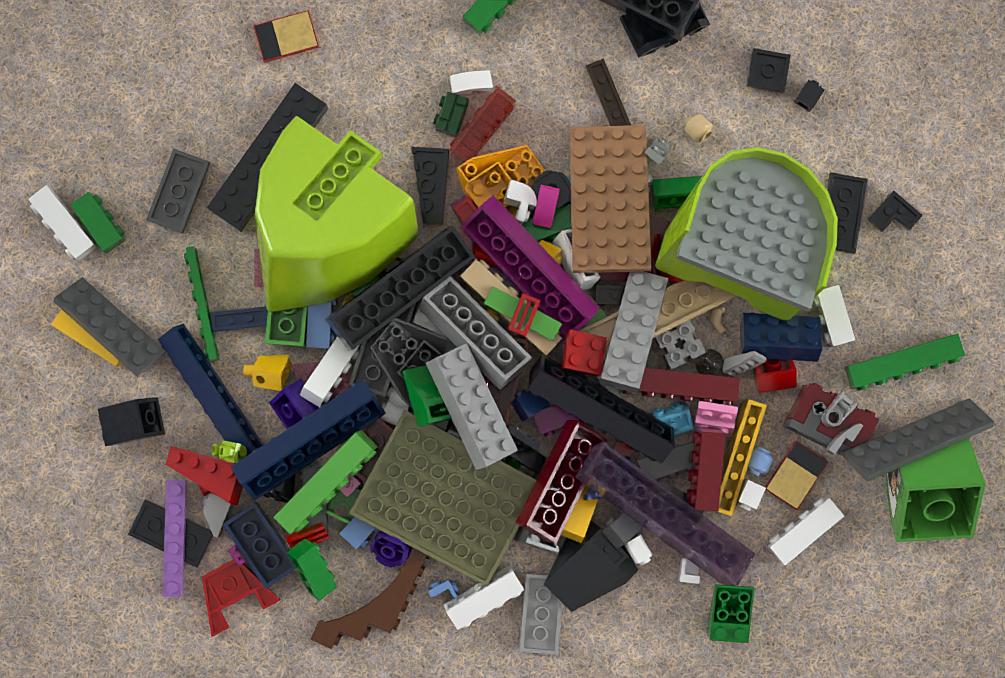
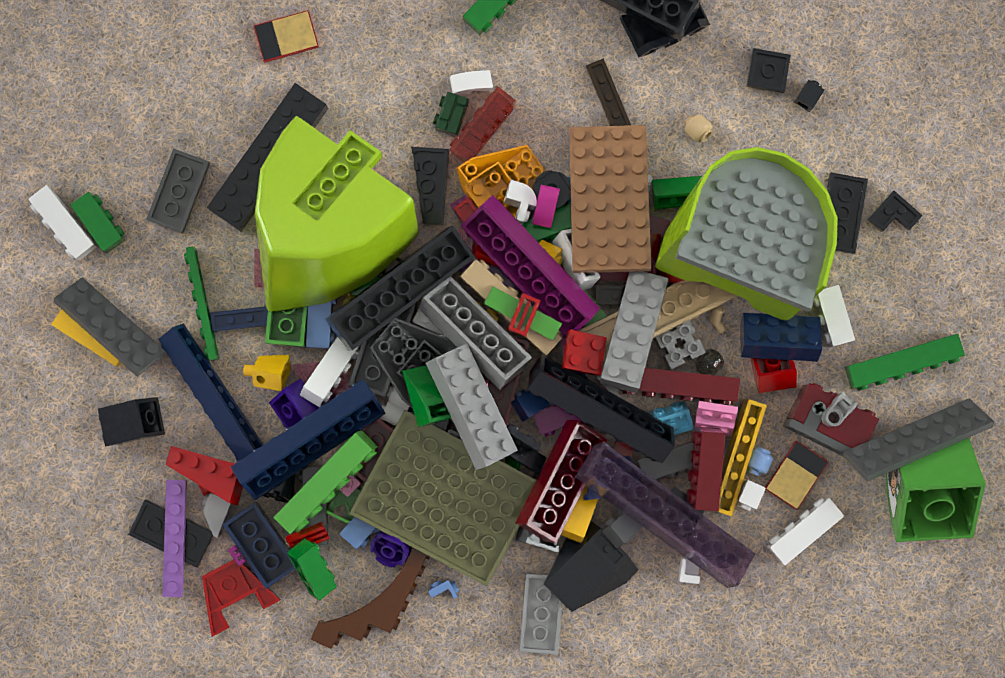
lime hips [211,440,247,463] -> none
white brick [444,565,524,630] -> none
white brick [624,533,652,566] -> none
light grey slope [644,138,673,164] -> none
green slope [707,584,754,643] -> none
light grey slope [723,351,766,378] -> none
light grey slope [825,423,863,454] -> none

